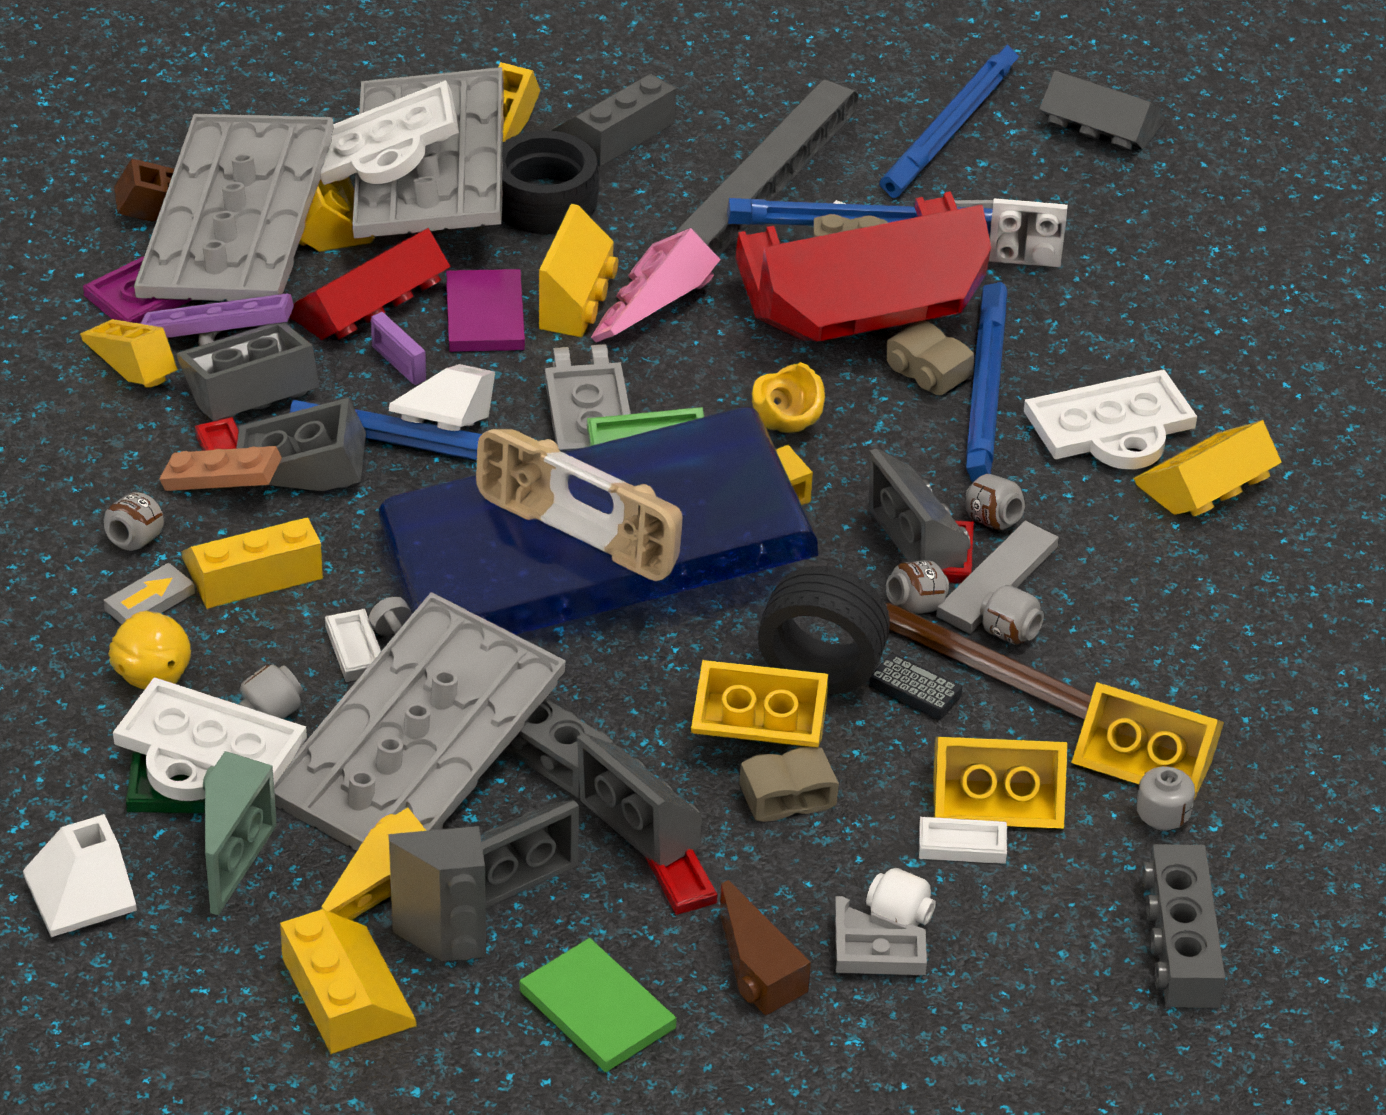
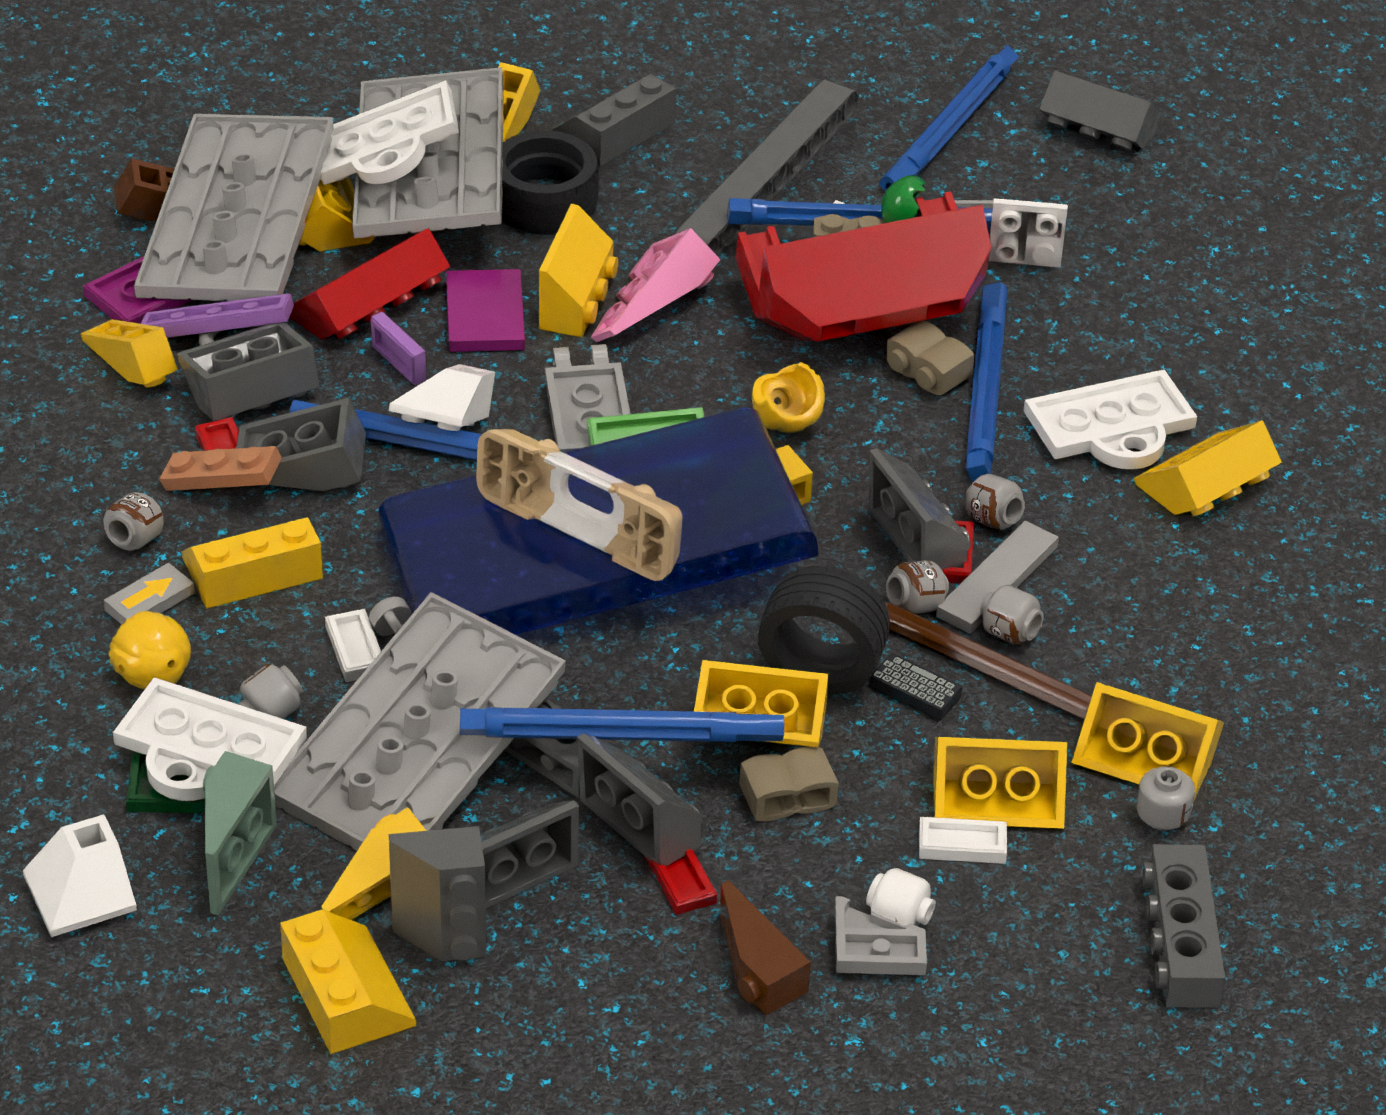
bright green tile [520,938,676,1073] -> none
none -> blue piece [460,707,784,742]
none -> green hair [881,175,926,223]

